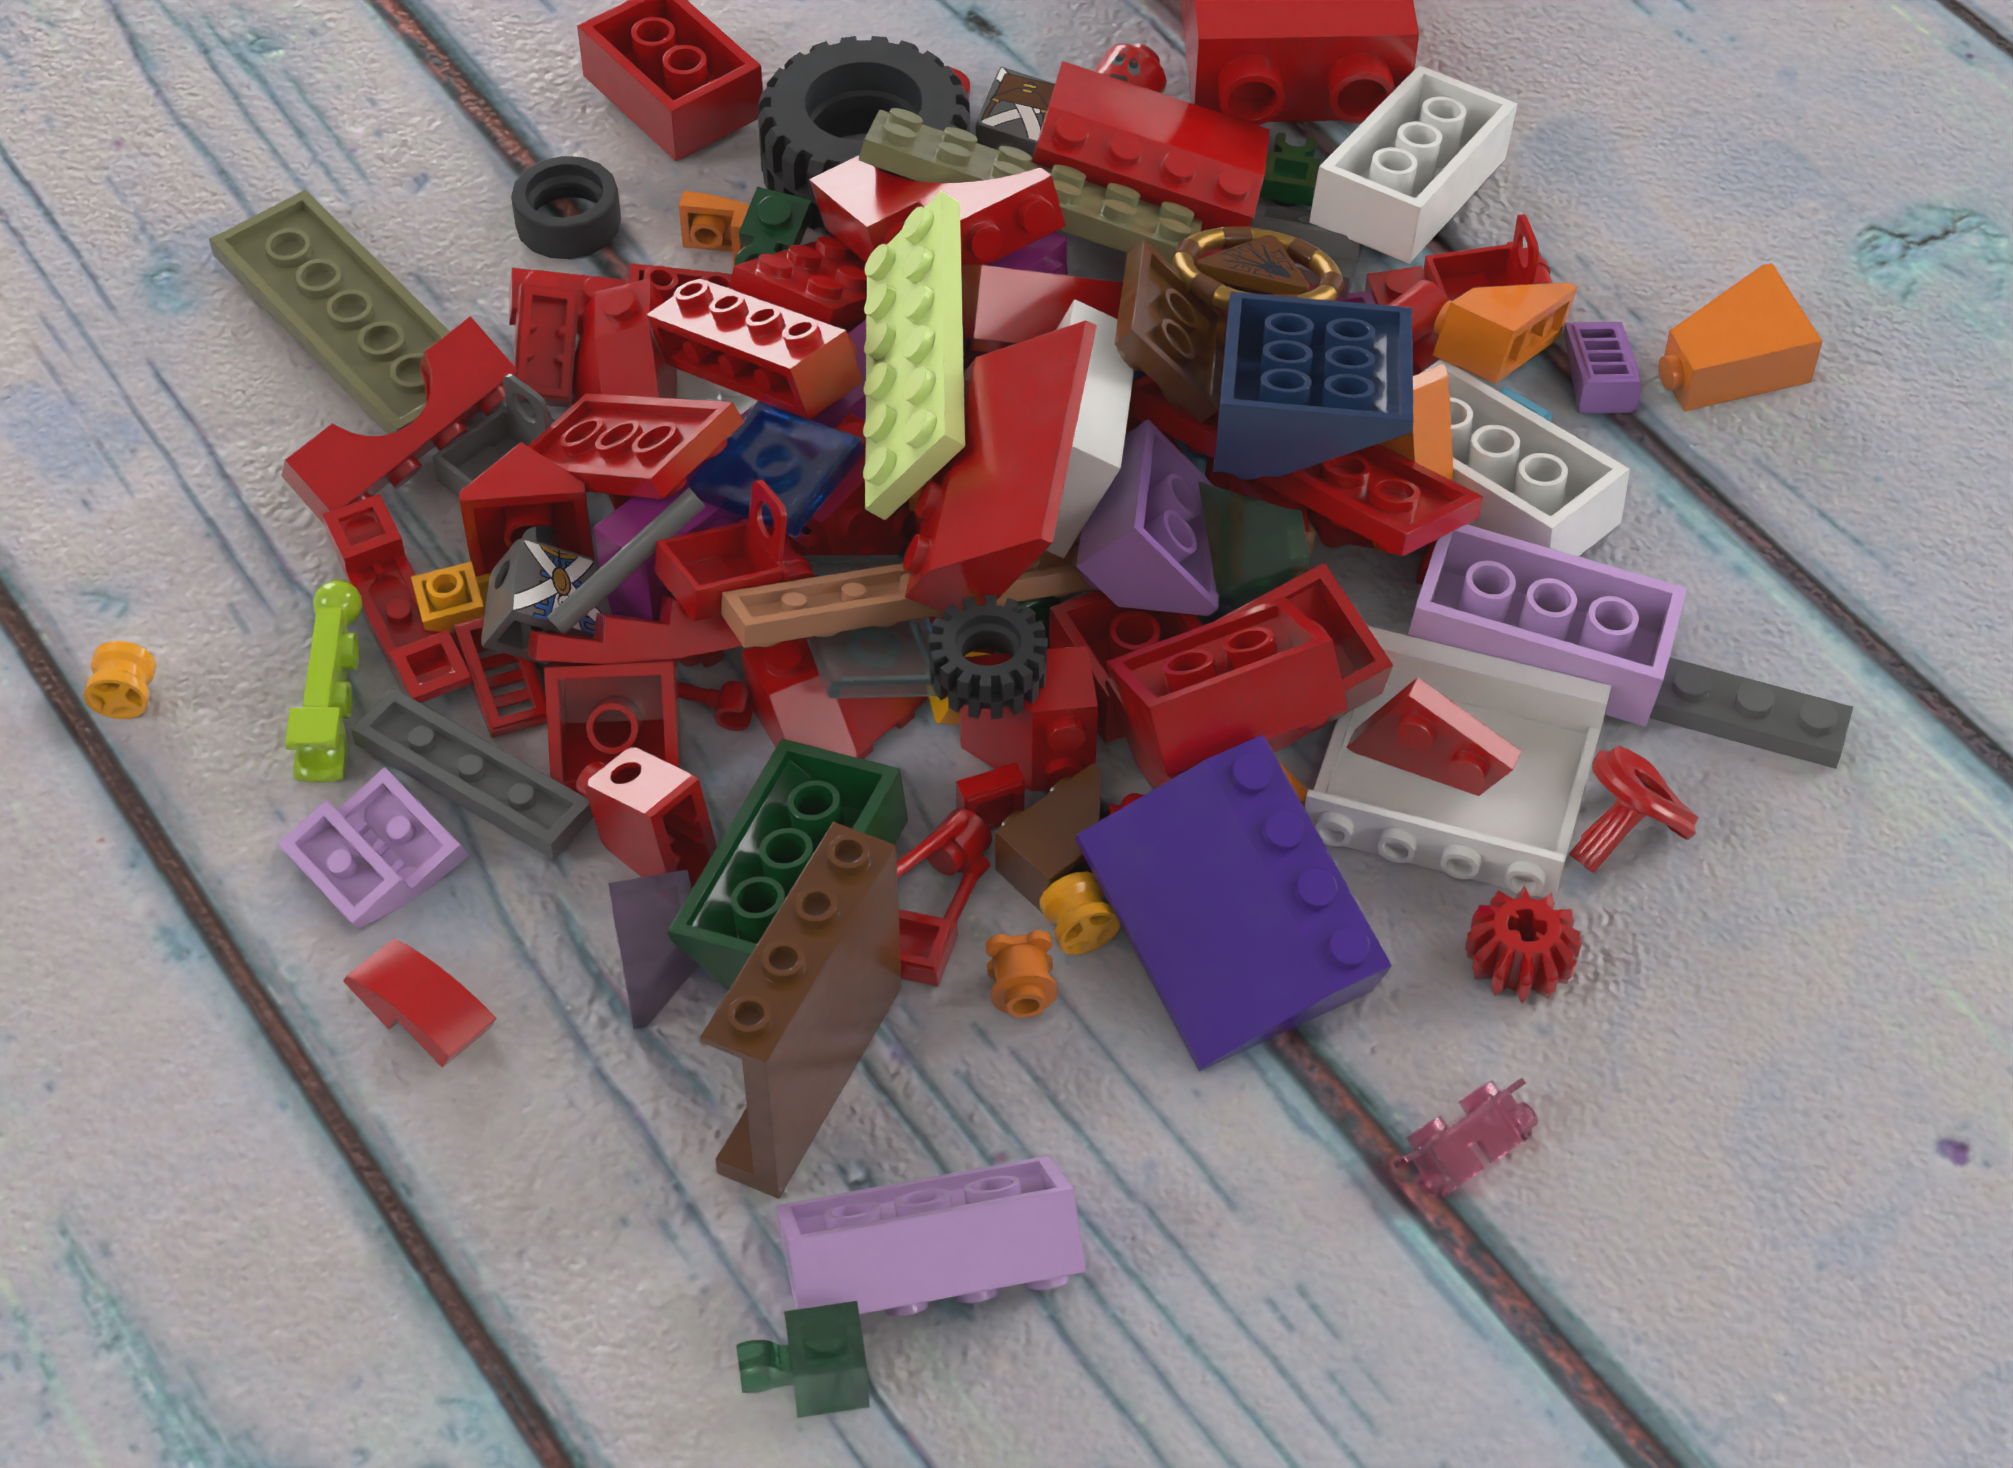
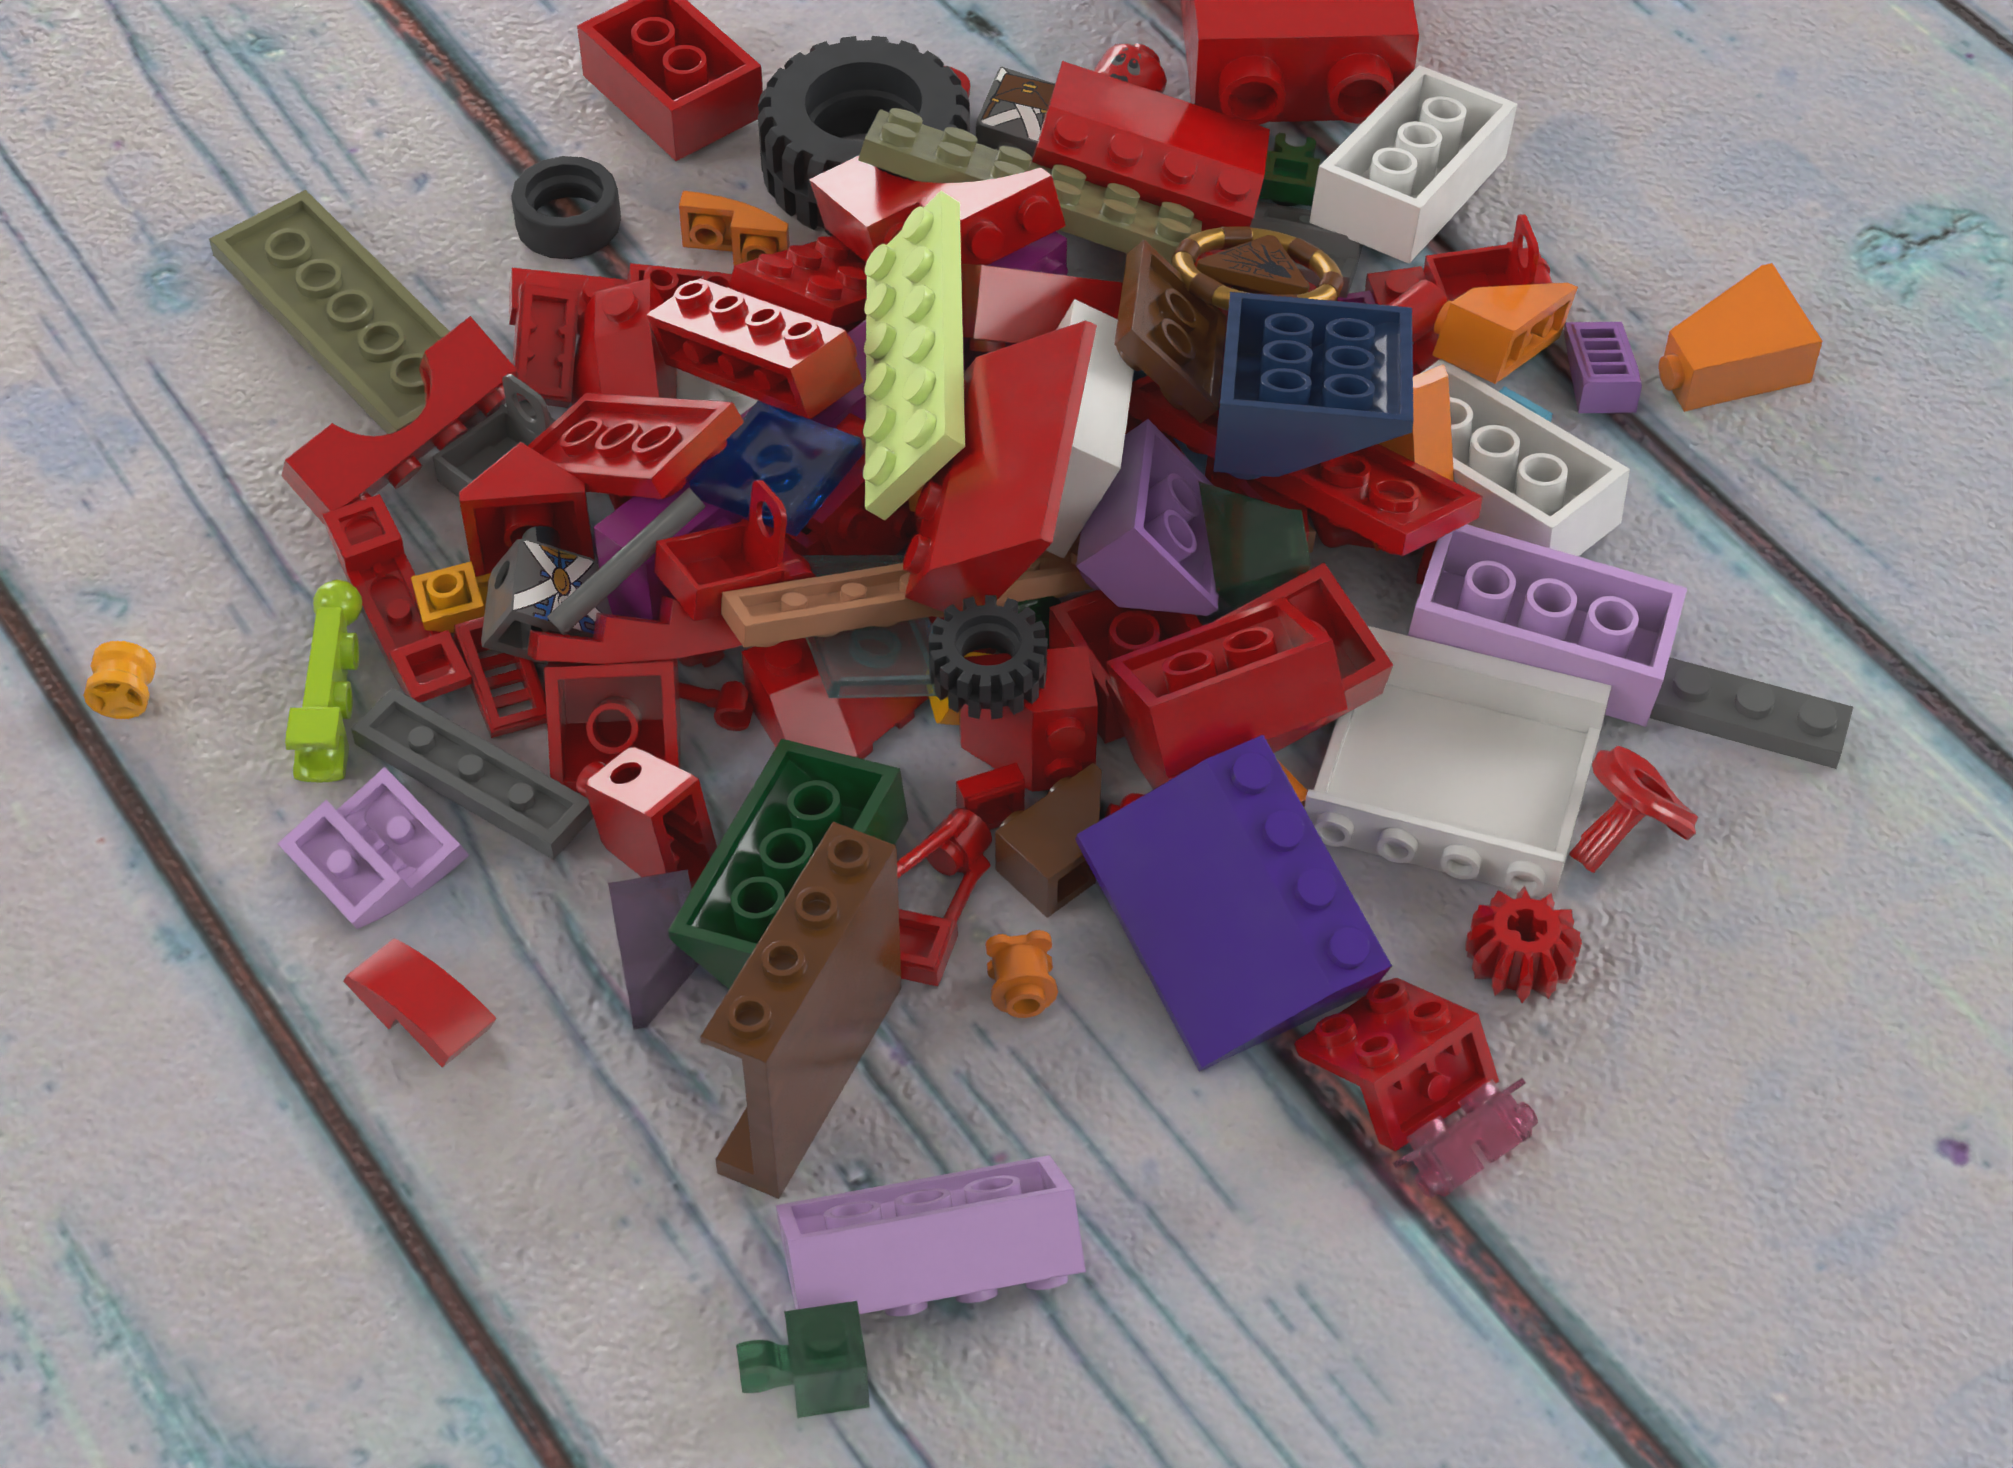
dark green plate [735,187,813,265] -> none
light orange wheel [1039,872,1120,955] -> none
red wing [1346,677,1522,796] -> none
none -> red bracket [1294,978,1499,1152]

